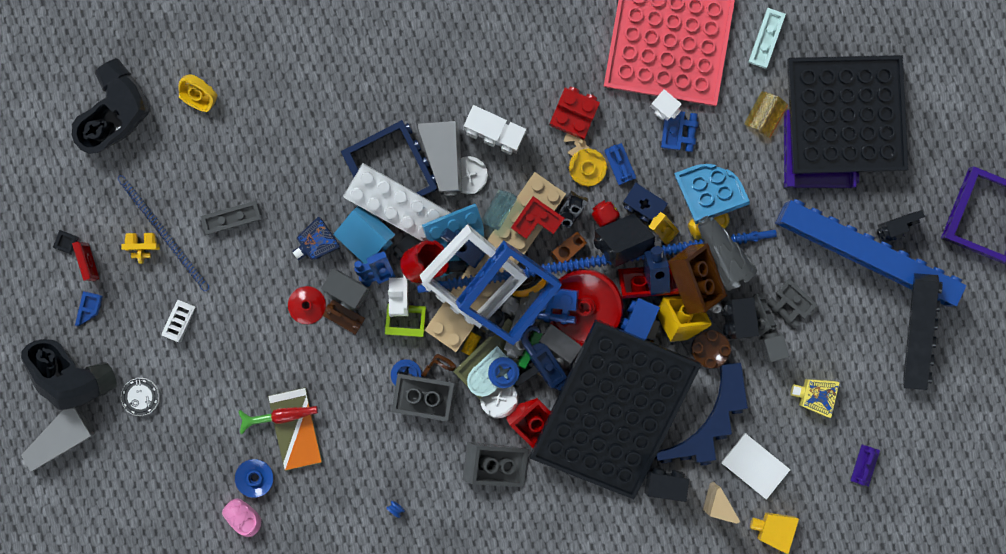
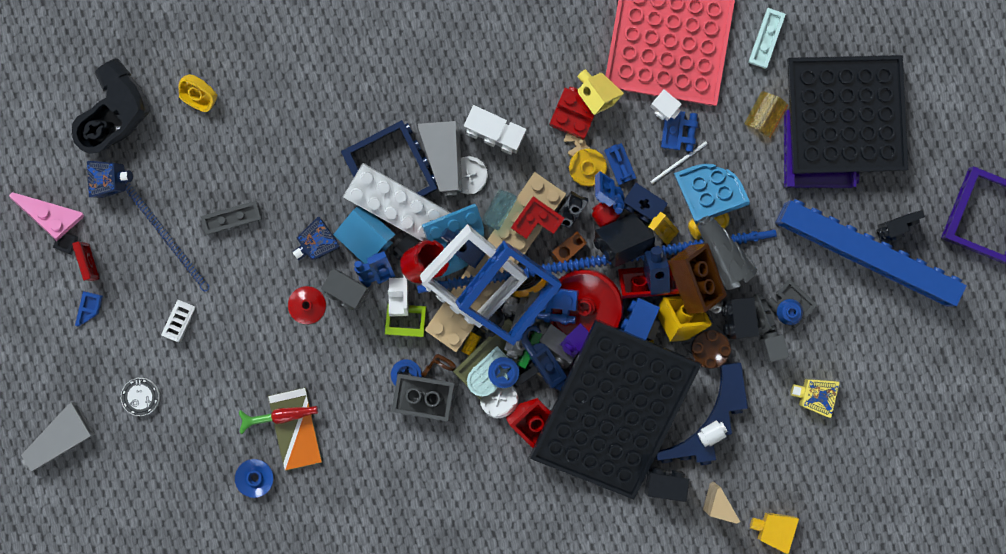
black piece [21,339,117,410] -> none
yellow hips [121,233,160,264] -> none
bright pink piece [222,498,261,537] -> none
reddish brown hinge [323,300,365,335] -> none
blue bush [386,500,405,518] -> none
black pin [445,260,466,274] -> none
dark grey slope [462,442,528,487] -> none
white tile [721,433,790,500] -> none
dark purple hinge [850,444,880,487] -> none
black brick [903,273,943,390] -> none
none -> bright pink wing [9,192,84,241]
none -> dark blue torso [87,161,133,198]
none -> dark purple brick [560,323,589,358]
none -> light yellow torso [577,69,624,115]
none -> blue plate [595,171,624,214]
none -> white axle [650,141,708,184]
none -> white brick [697,420,728,447]
none -> blue cone [777,299,803,325]

